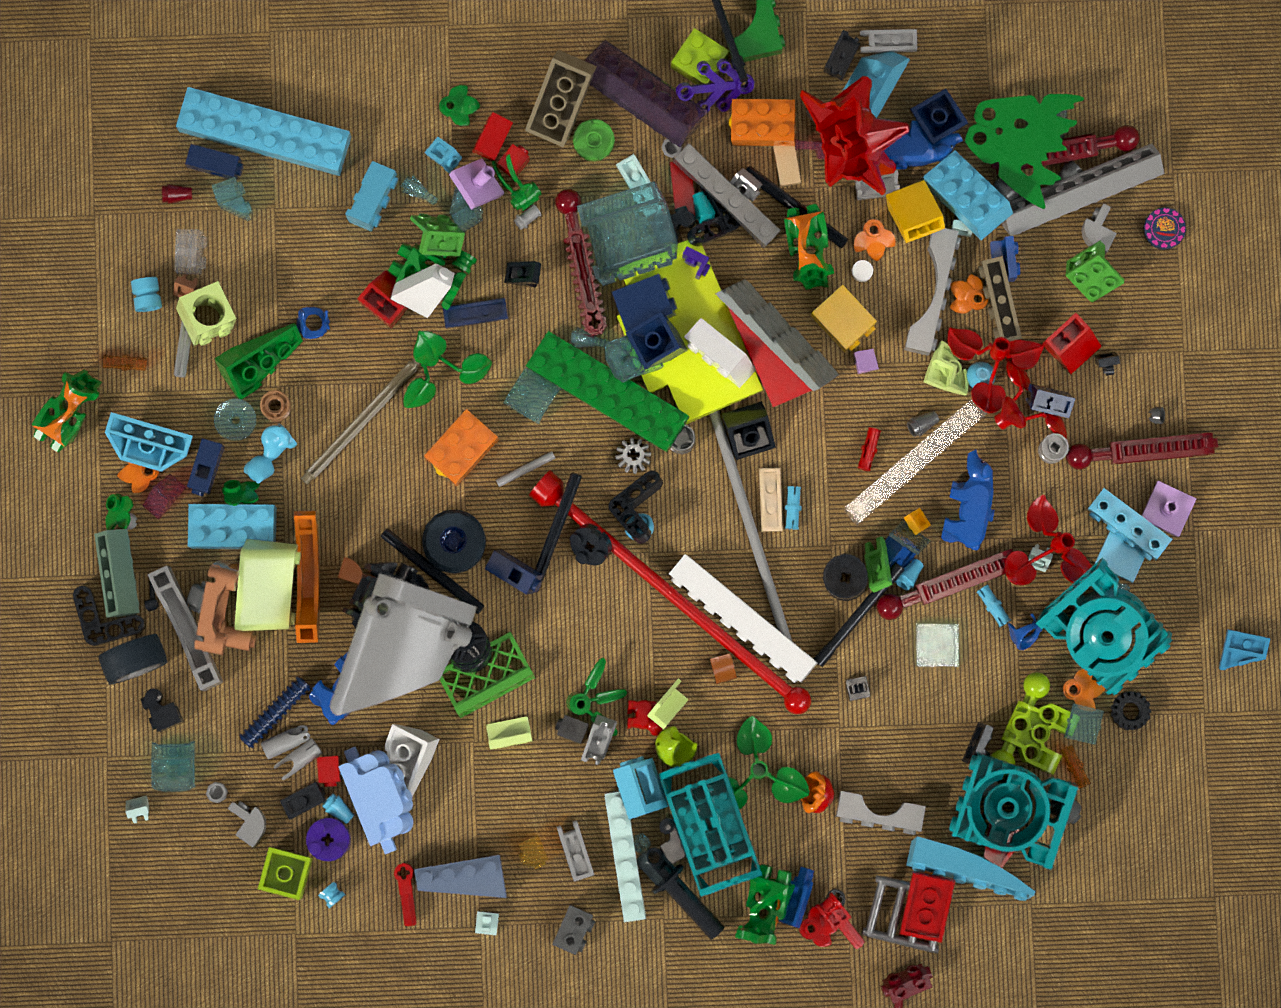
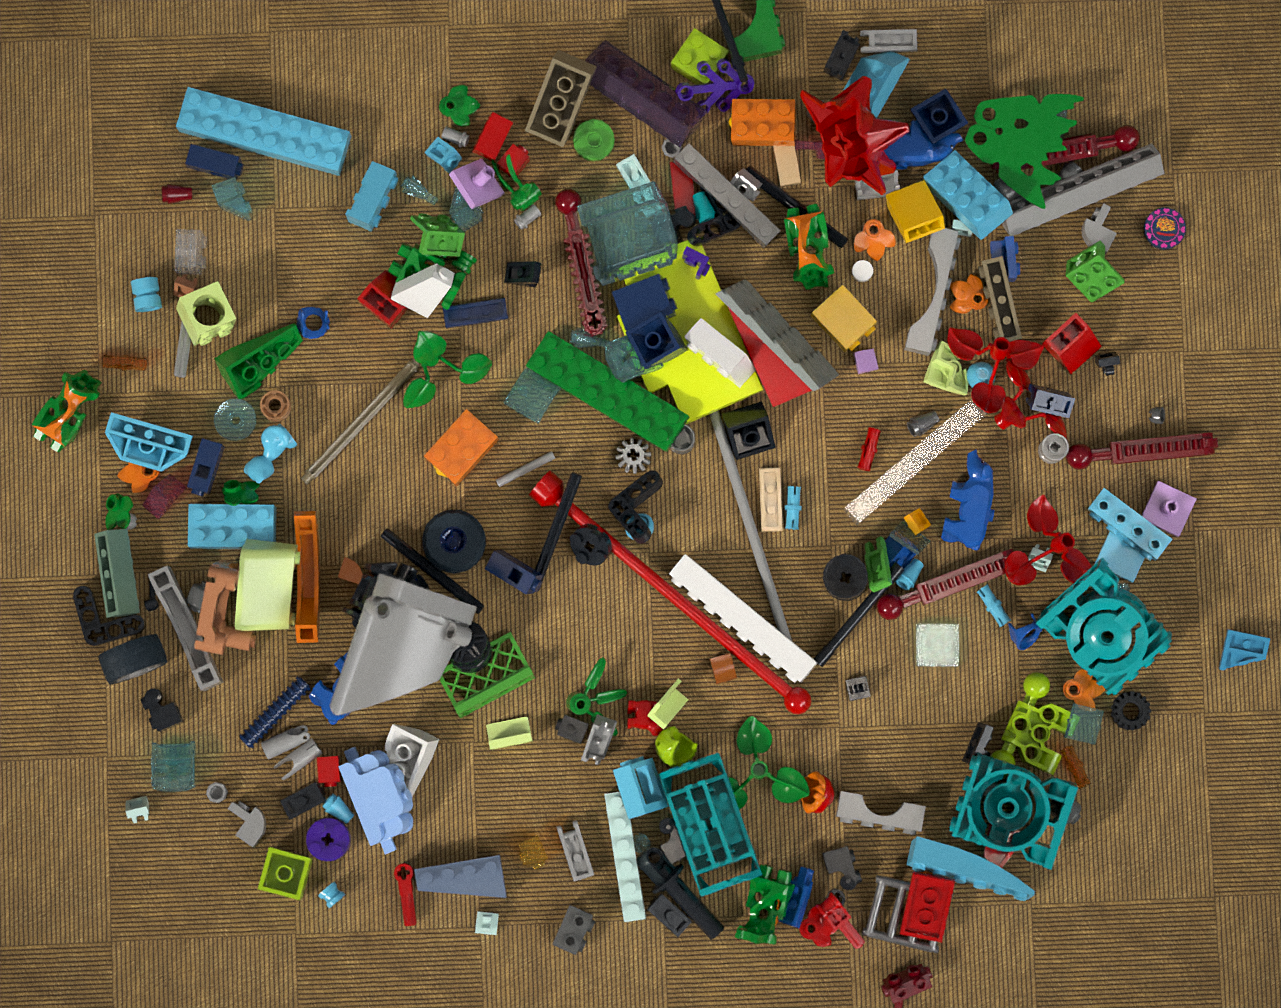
none -> light grey pin [442,126,470,148]
none -> black plate [647,893,692,937]
none -> black brick [822,846,862,890]

